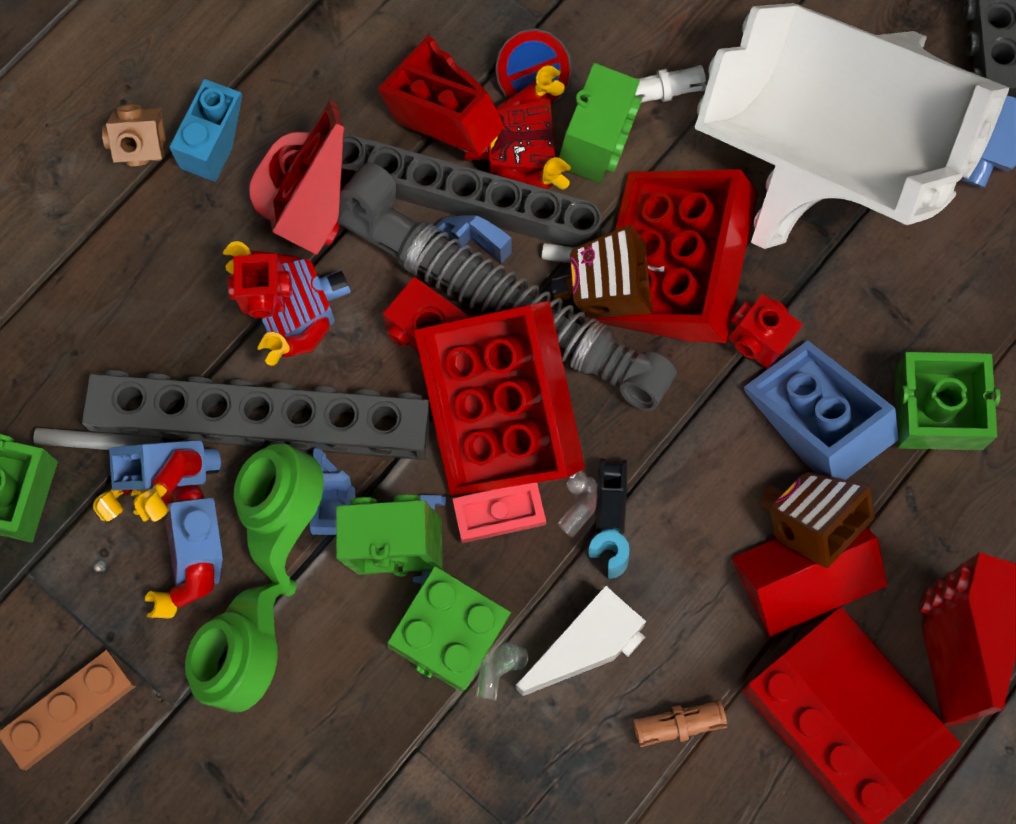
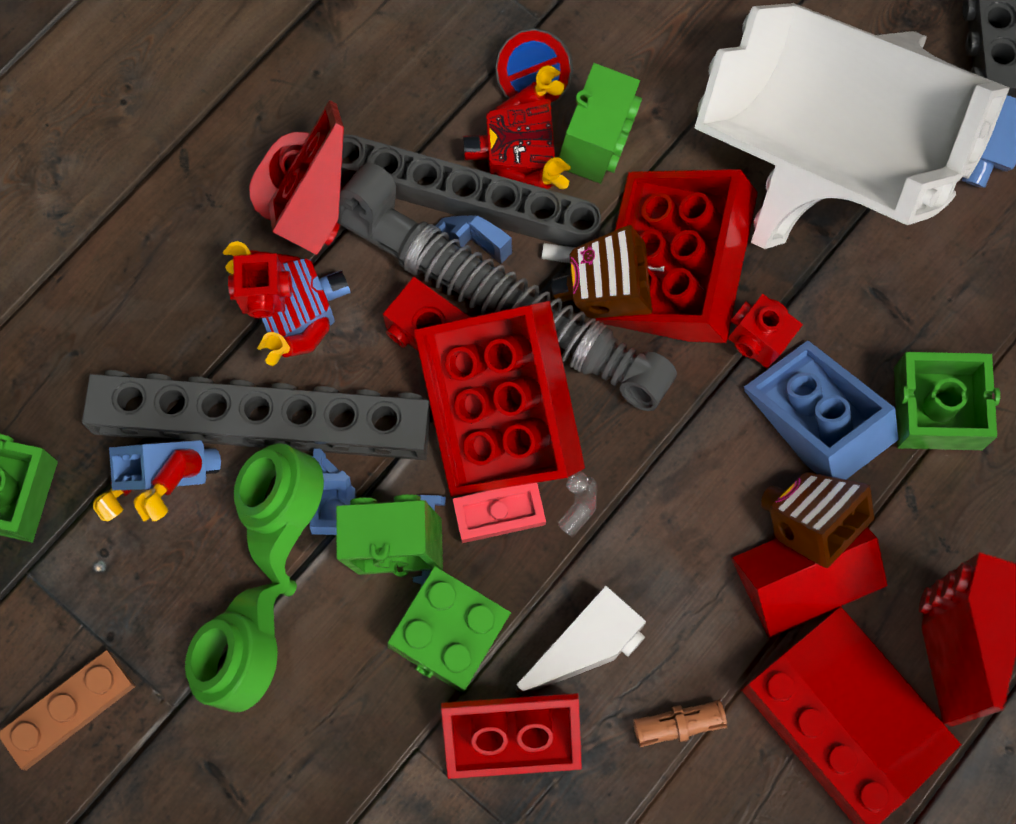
light grey bar [34,428,164,450] -> none
medium nougat brick [102,104,168,166] -> none
torso [131,485,222,619] -> none
dark azure slope [169,79,242,182] -> none
red wedge [378,34,505,156] -> none
clear arm [475,643,528,701] -> none
black piece [589,458,630,579] -> none
white pin [635,65,706,103] -> none
none -> red slope [441,693,582,779]

